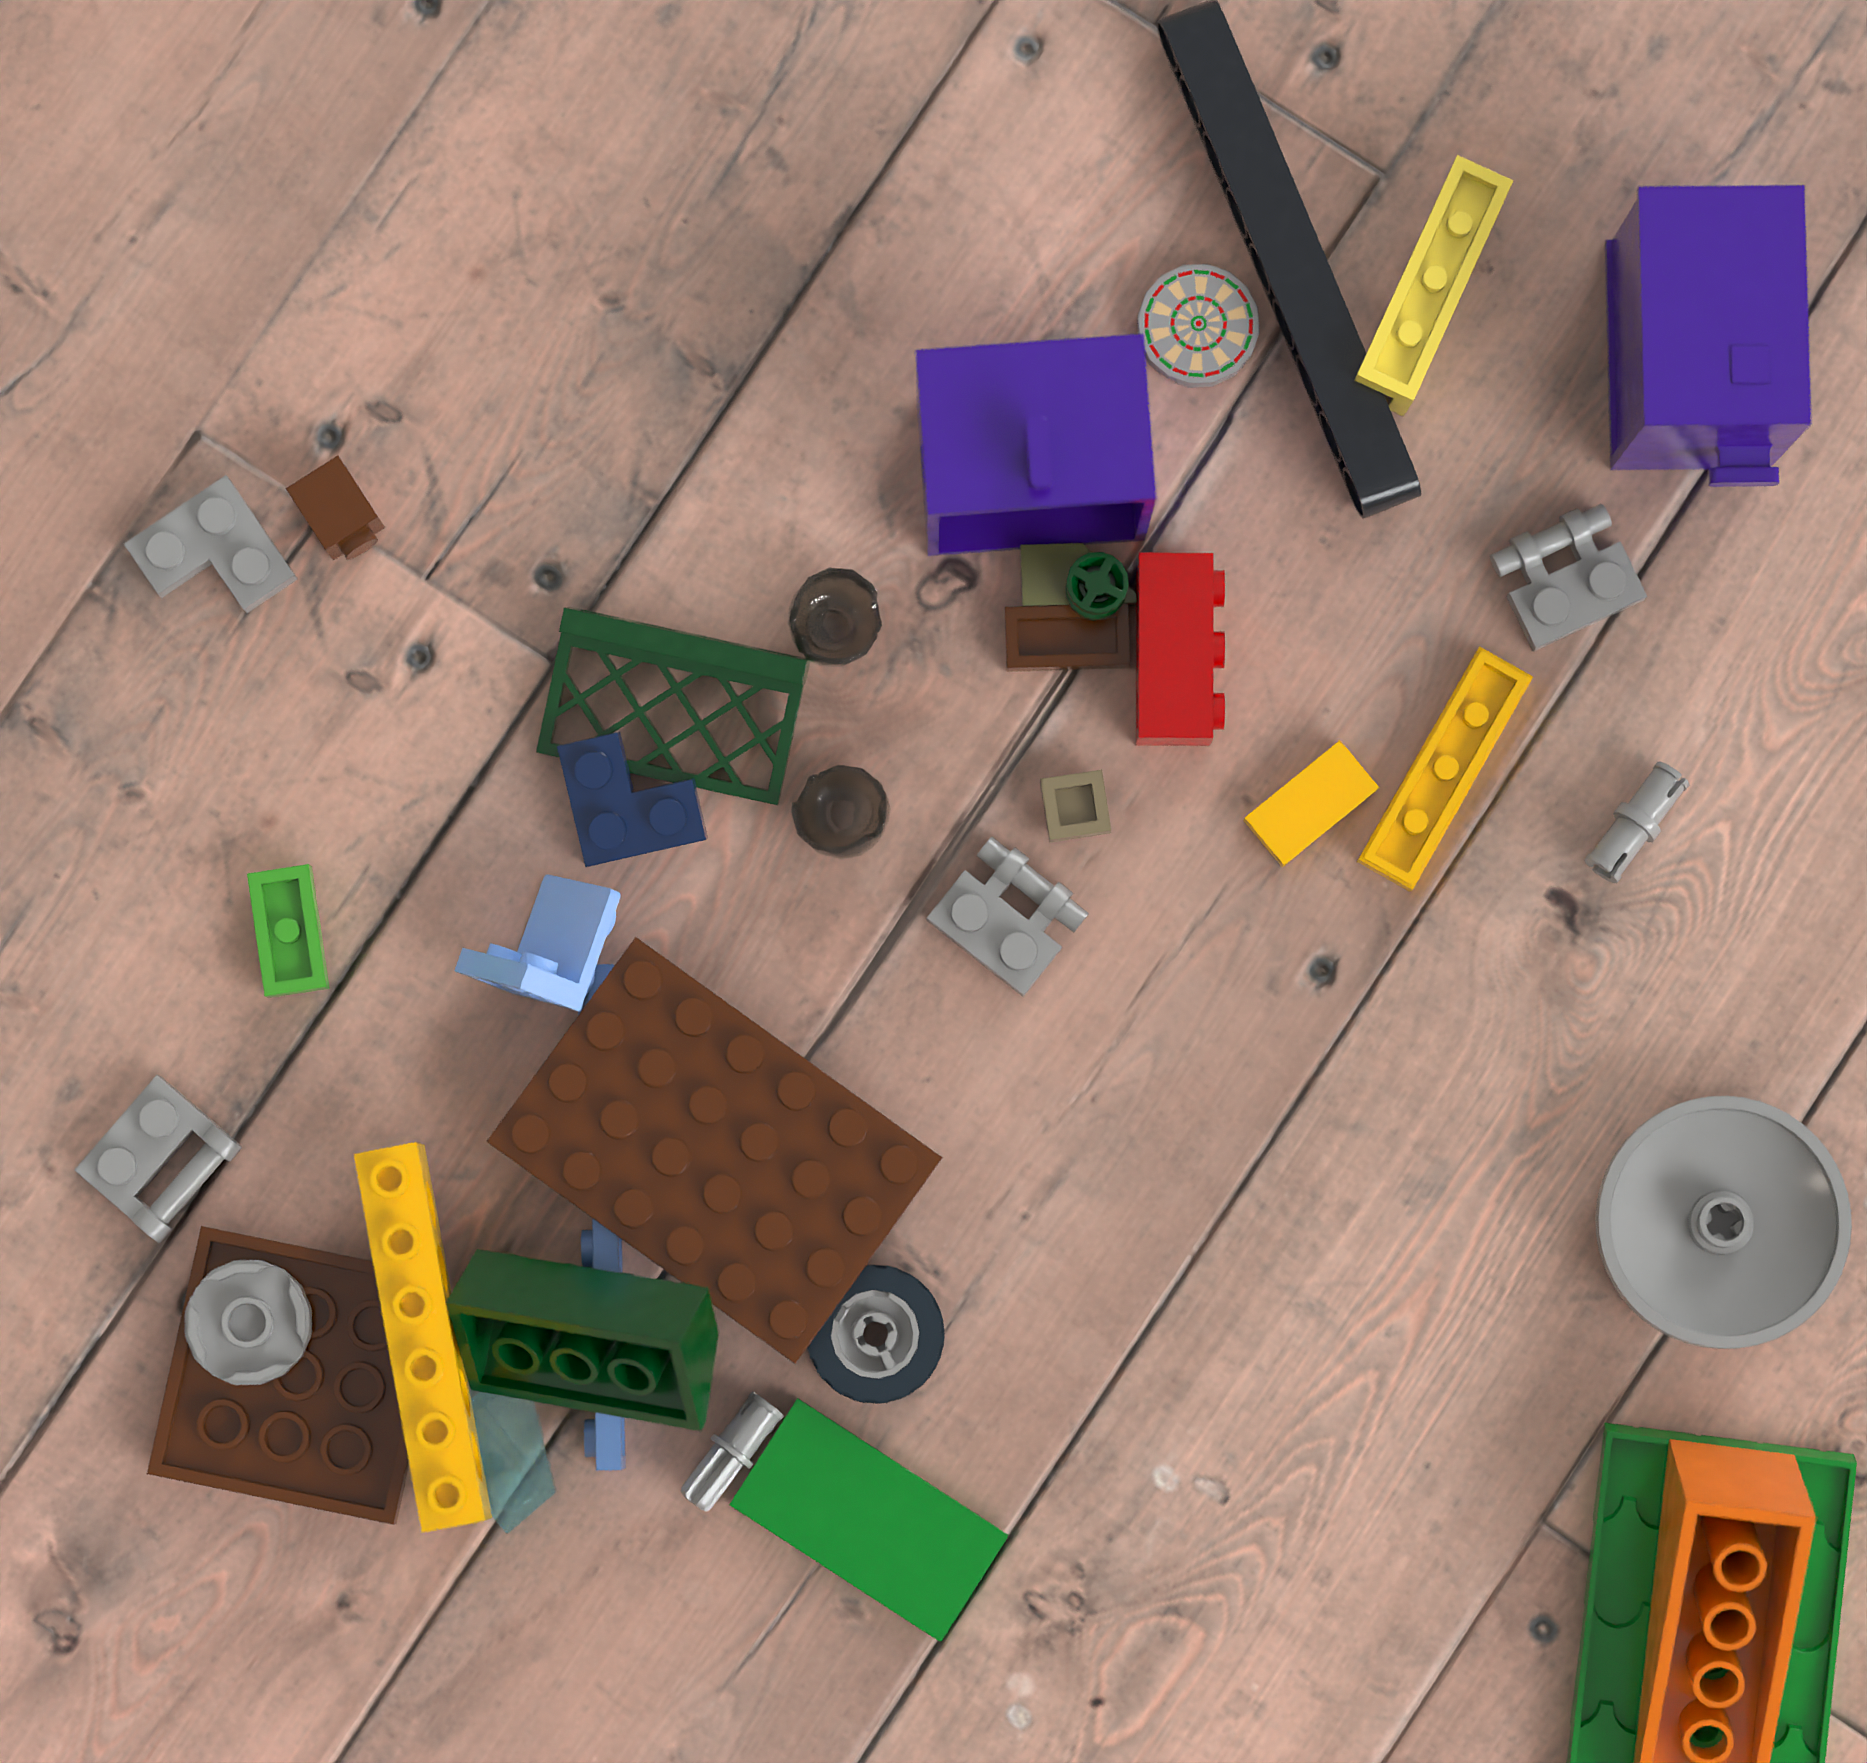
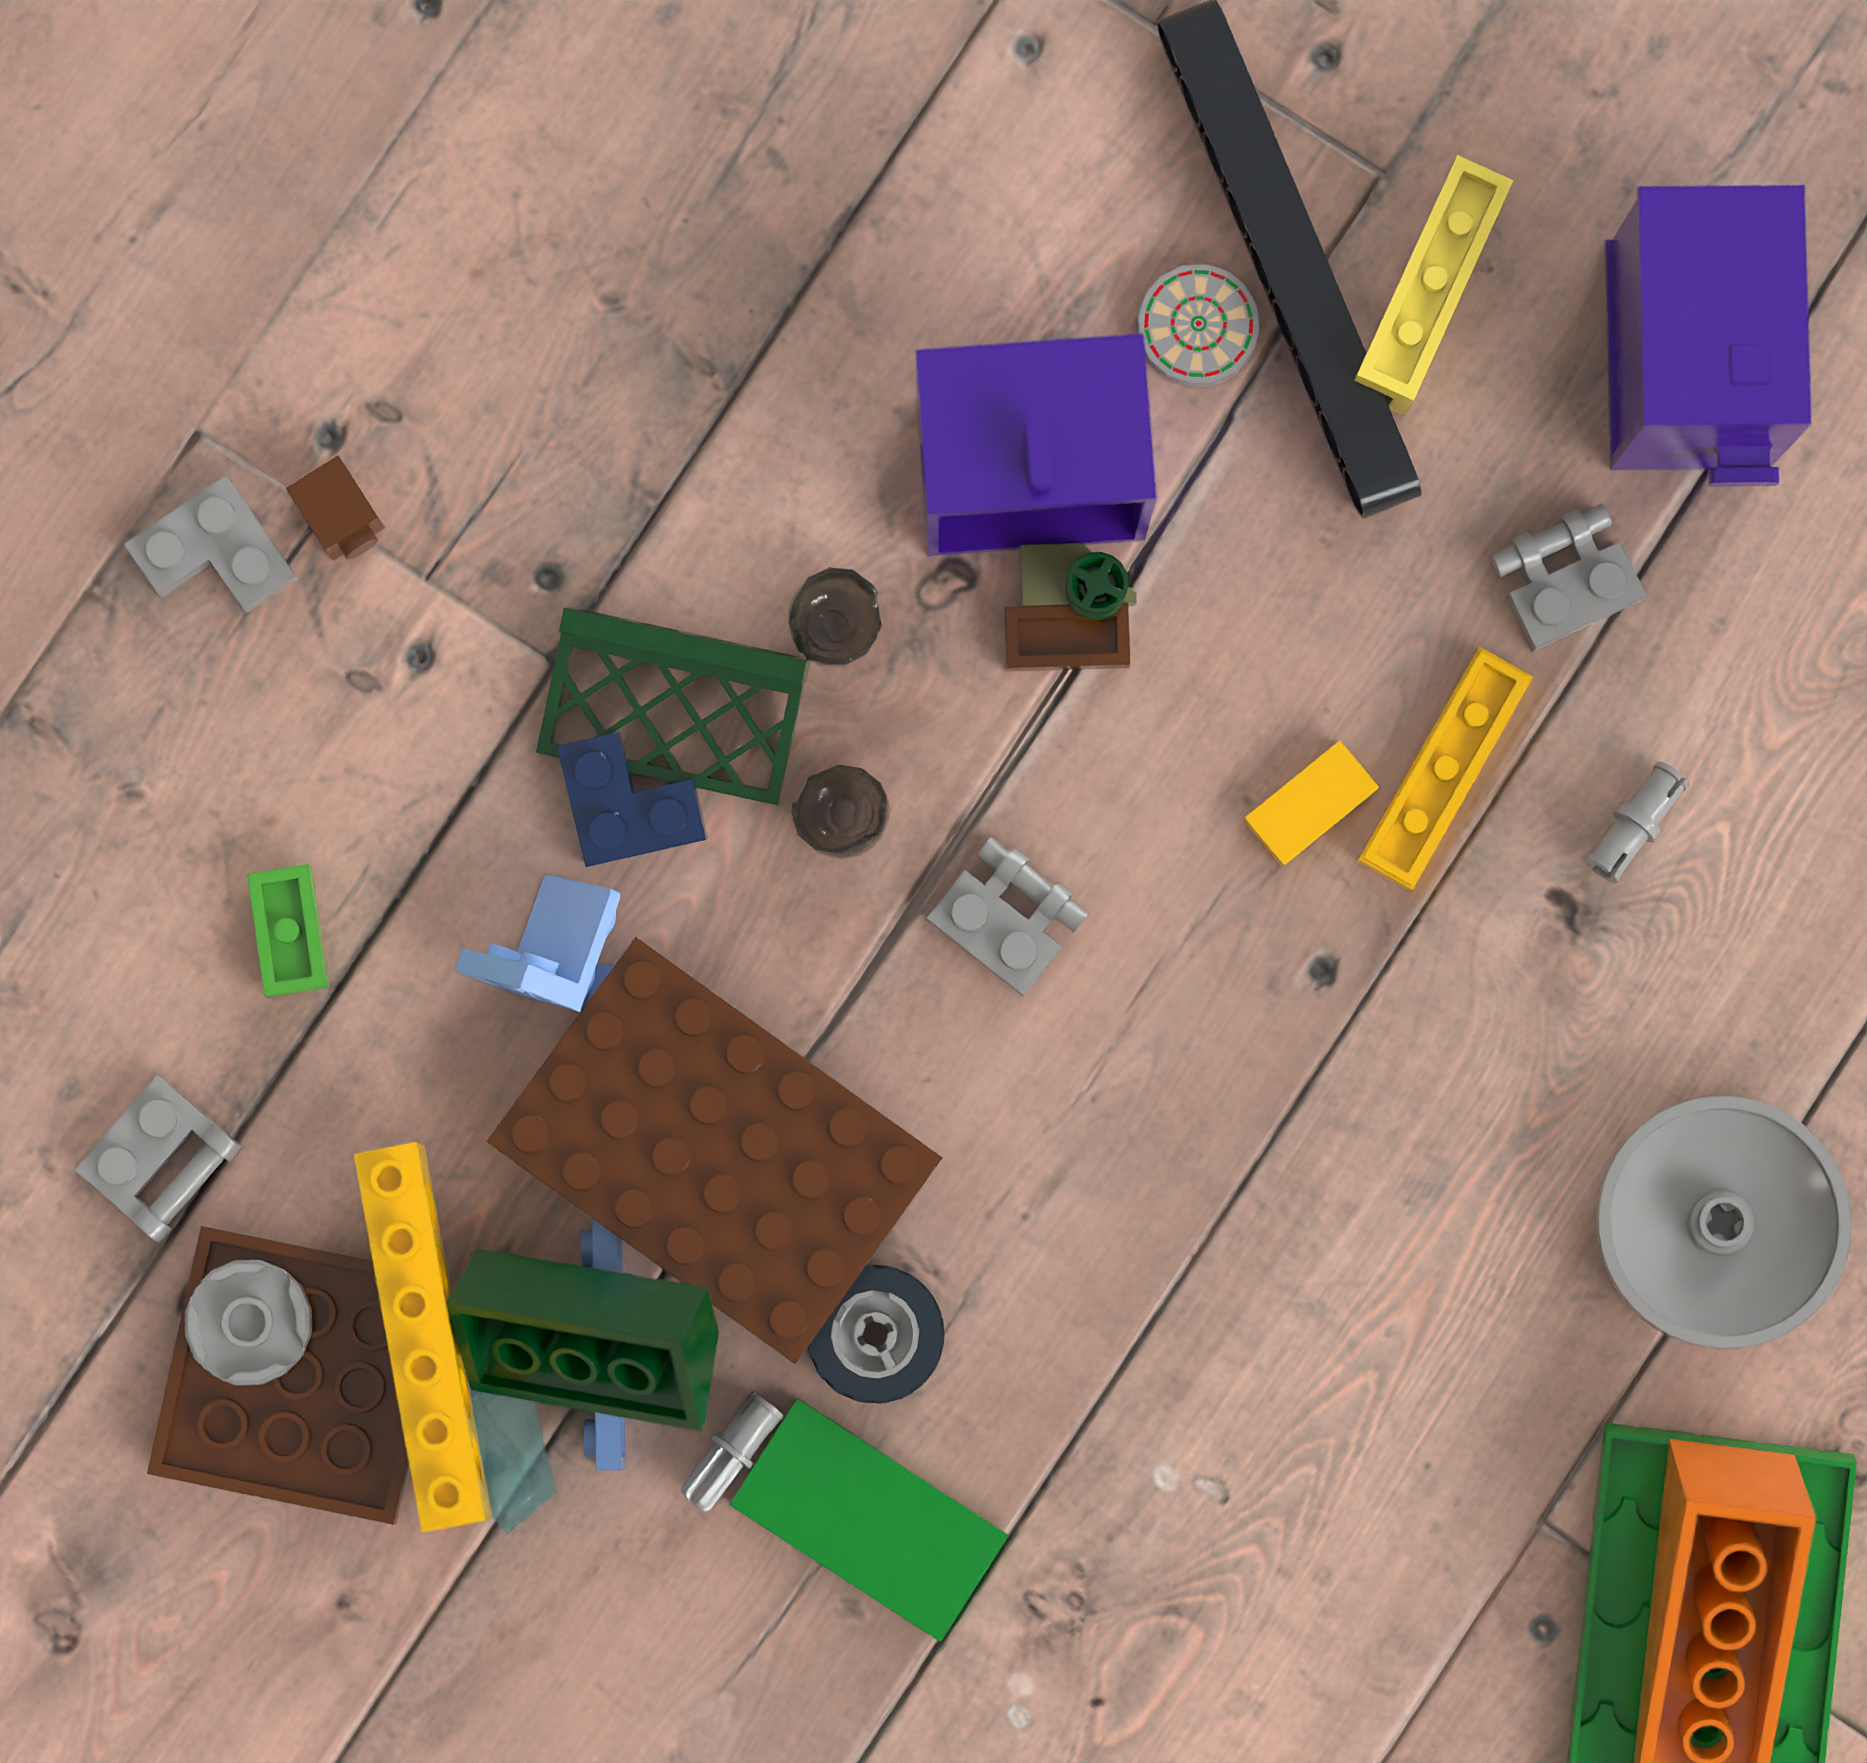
dark tan plate [1040,770,1111,842] -> none
red brick [1136,552,1225,746] -> none

